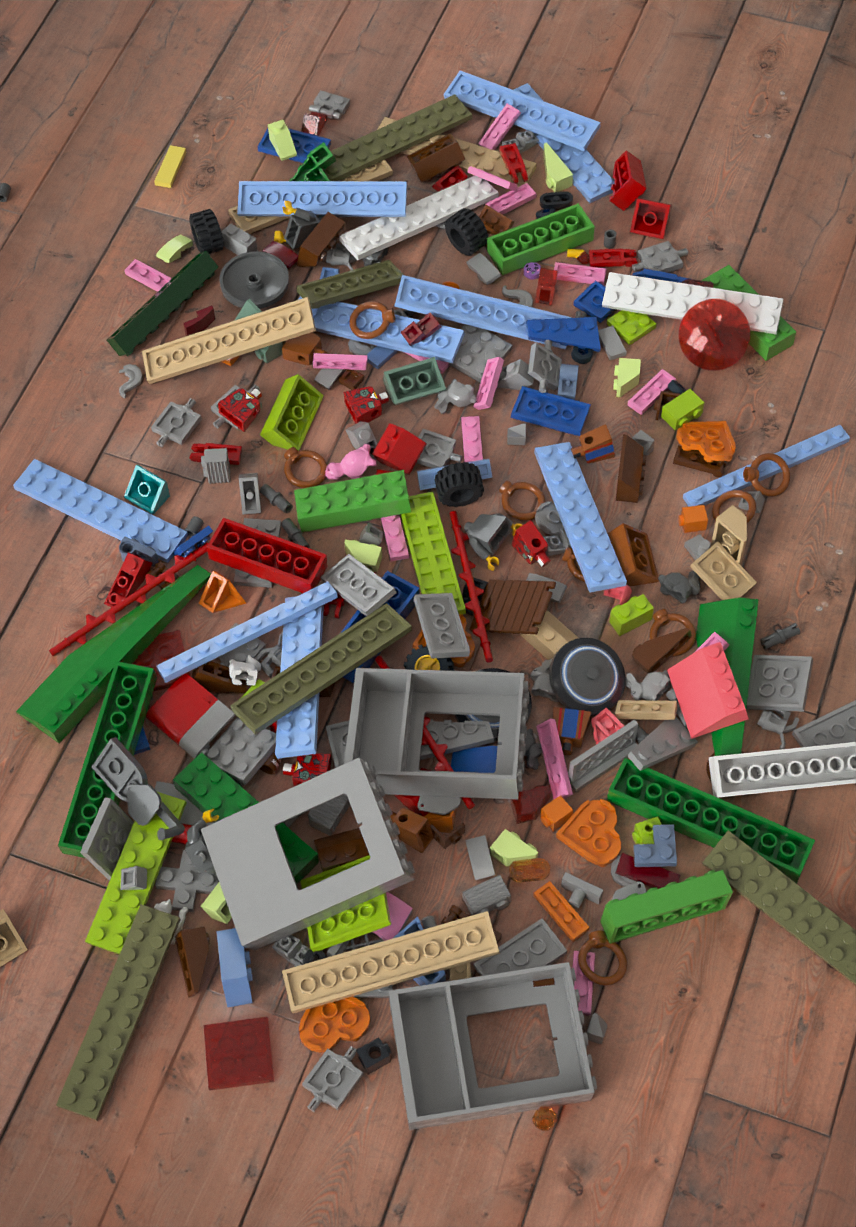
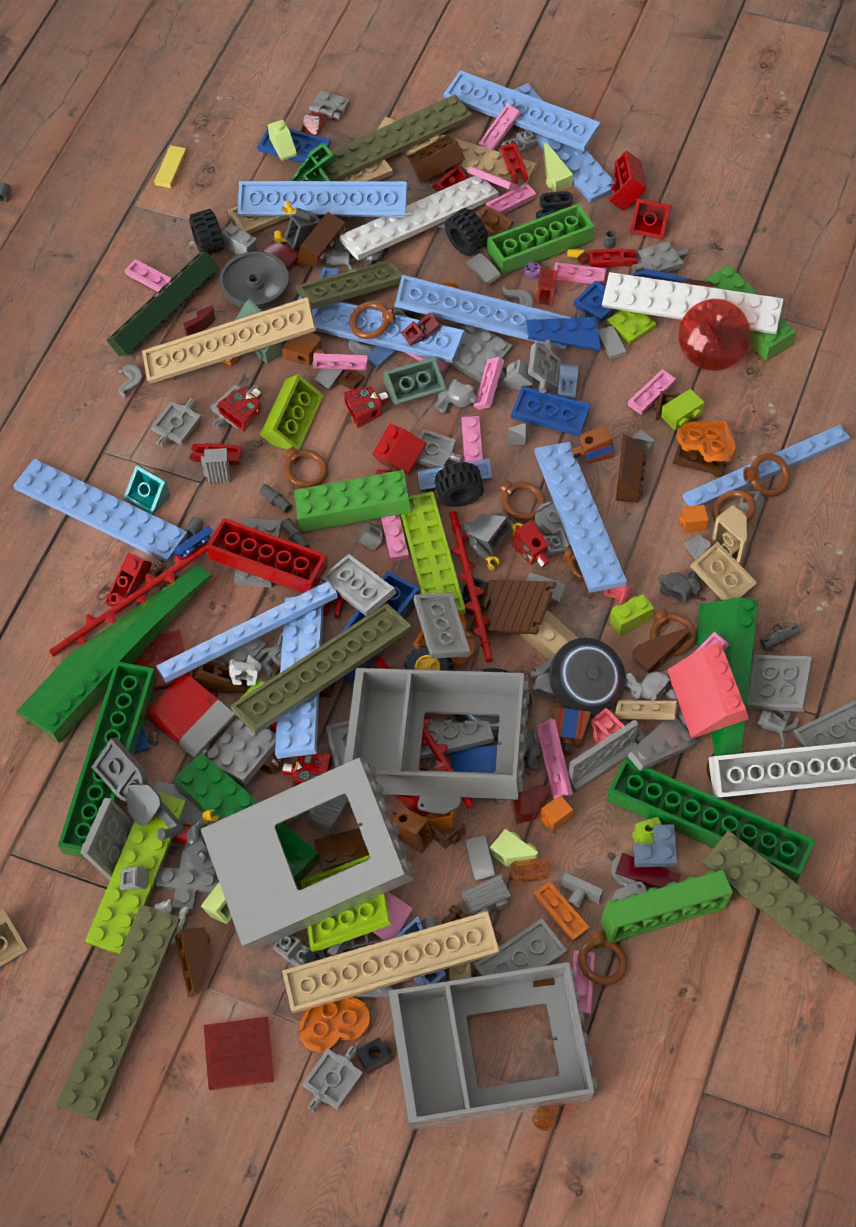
sand blue plate [119,536,158,567] -> none
yellowish green slope [156,234,193,263] -> none
orange slope [199,570,247,613] -> none
medium blue wedge [217,928,253,1008] -> none
light grey slope [239,473,261,514] -> none
bright pink animal [325,444,376,480] -> none
yellowish green slope [344,539,382,572] -> none
light grey slope [345,421,378,460] -> none
orange plate [556,799,621,867] -> none
black wheel [571,346,593,364] -> none
light grey slope [587,1013,607,1045] -> none
dark orange slope [607,523,659,586] -> none
yellowish green slope [613,358,641,397] -> none
black wheel [668,380,687,394] -> none

